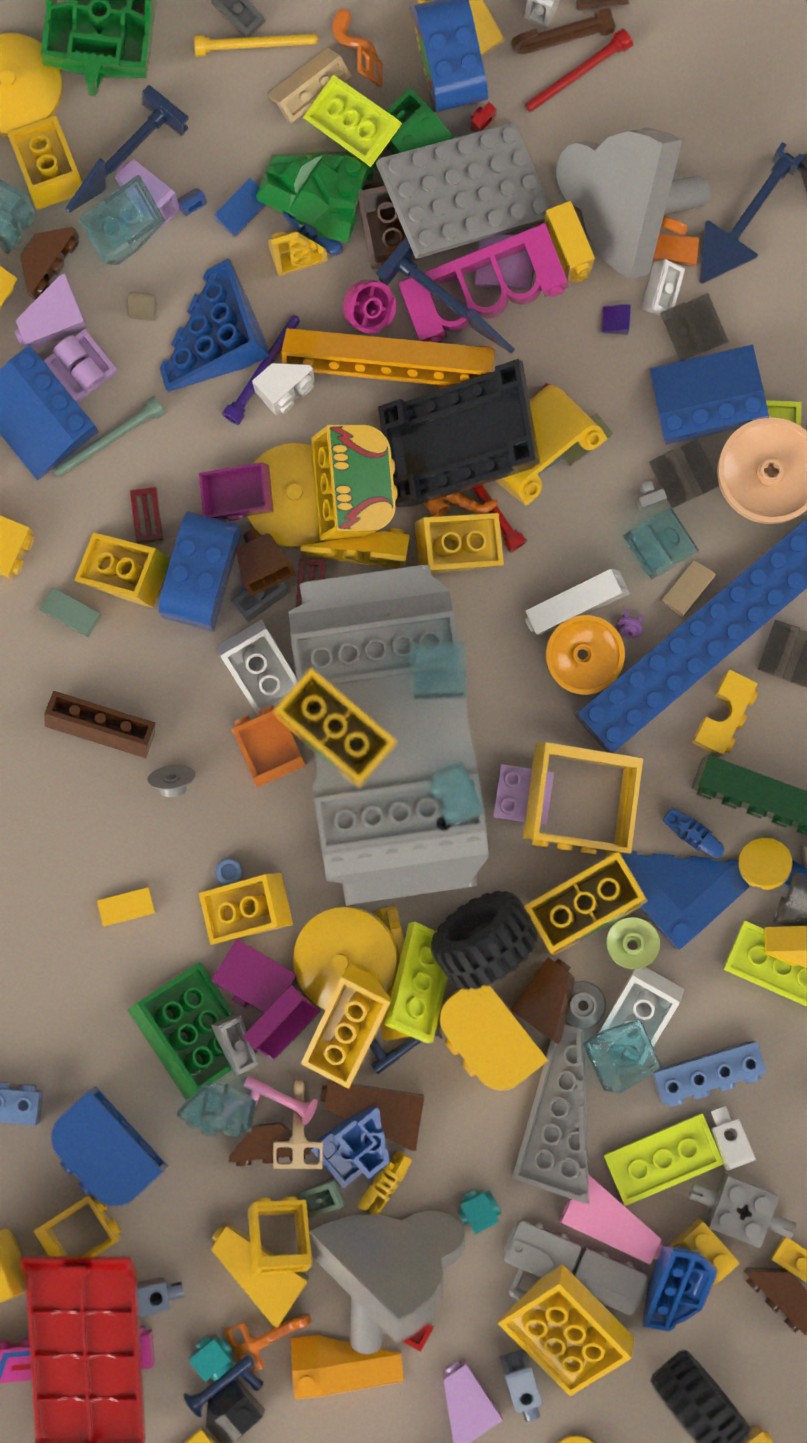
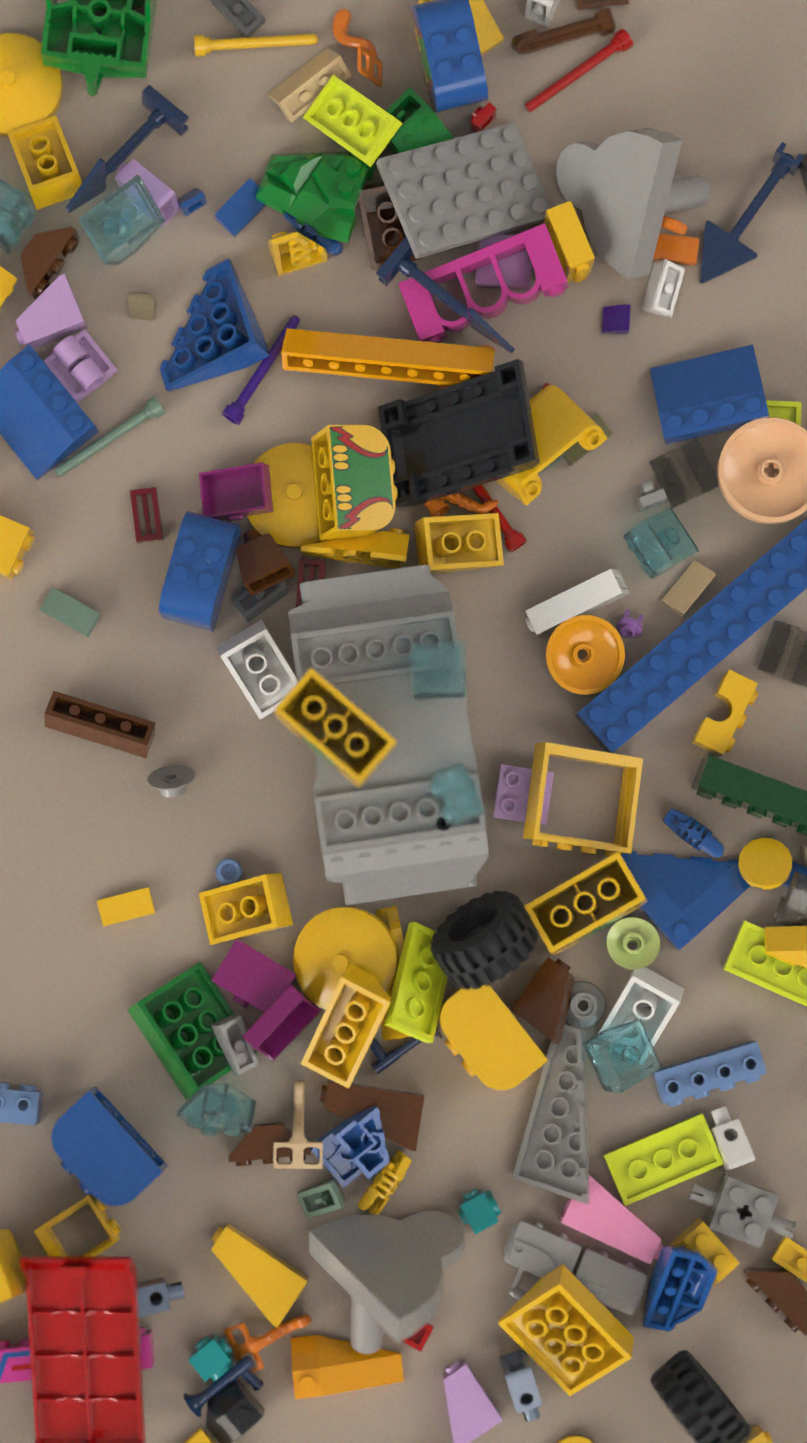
yellow slope [74,532,171,608] -> none
orange panel [231,705,306,787] -> none
bright pink piece [242,1076,318,1125] -> none
yellow window [247,1196,312,1275] -> none
white slope [252,363,315,416] -> none
dark pink cylinder [343,280,396,334] -> none
clear smoke slope [660,293,728,361] -> none

